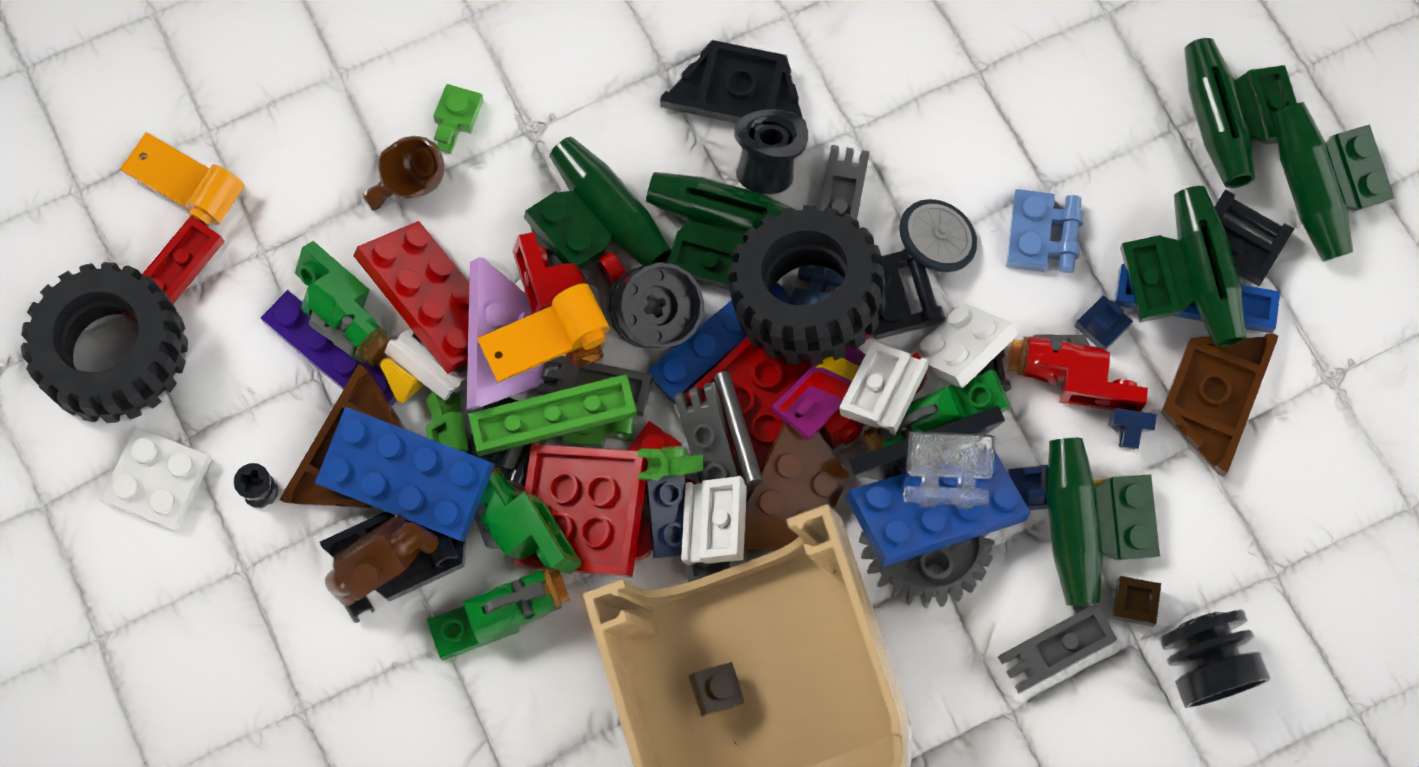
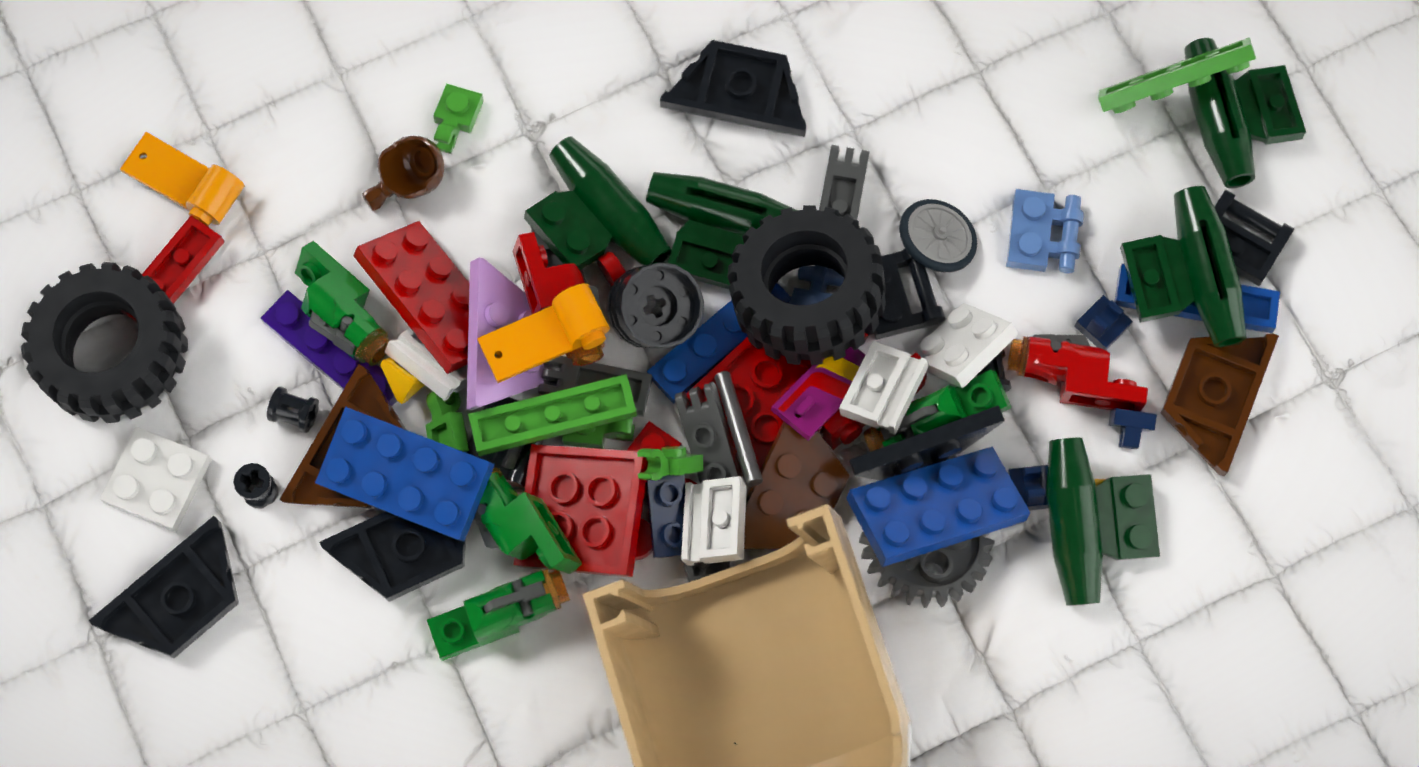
reddish brown torso [325,513,458,623] -> none
dark brown plate [689,662,745,717] -> none
black piece [734,109,808,194] -> none
clear plate [903,431,995,509] -> none
dark grey hinge [998,603,1118,694] -> none
dark brown plate [1112,576,1162,627] -> none
black wheel [1159,609,1271,708] -> none
dark green plate [1273,102,1394,262] -> none
none -> black wing [88,516,239,658]
none -> black bush [267,386,319,433]
none -> bright green plate [1098,37,1256,114]

